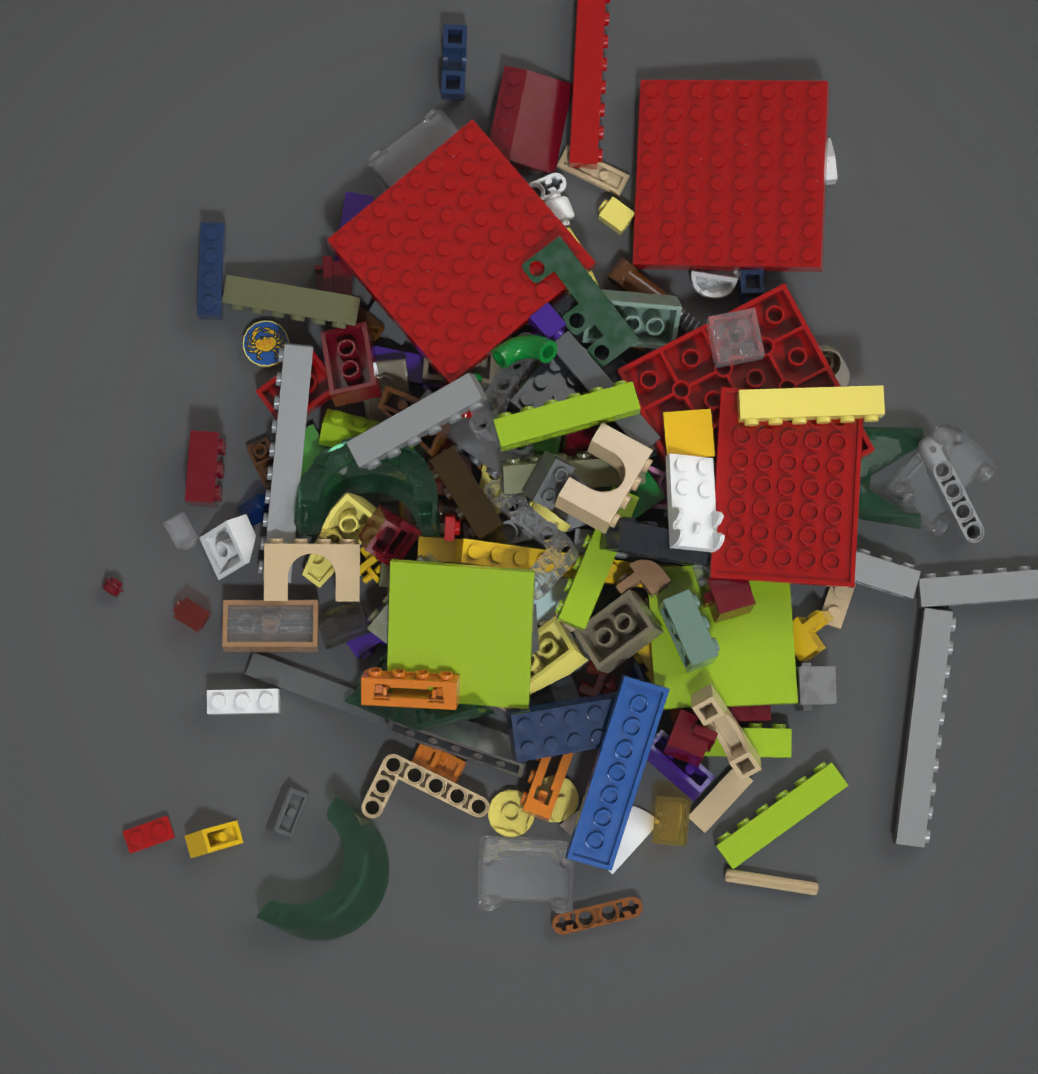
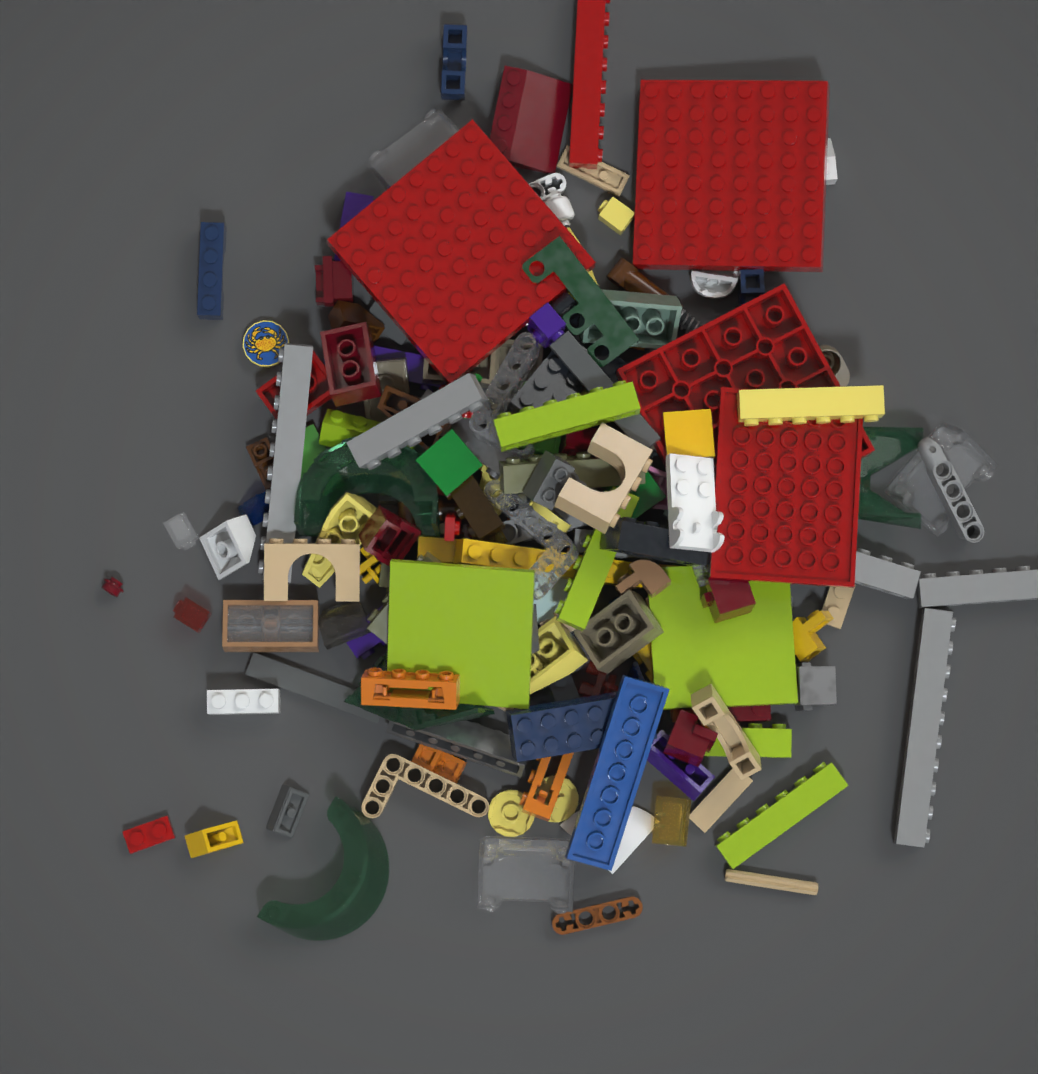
dark red brick [185,430,227,508] -> none
olive brick [222,275,360,329] -> none
green cylinder [491,335,558,369] -> none
sand green brick [658,589,720,673] -> none
clear brick [706,308,765,368] -> none
none -> green tile [415,429,483,496]

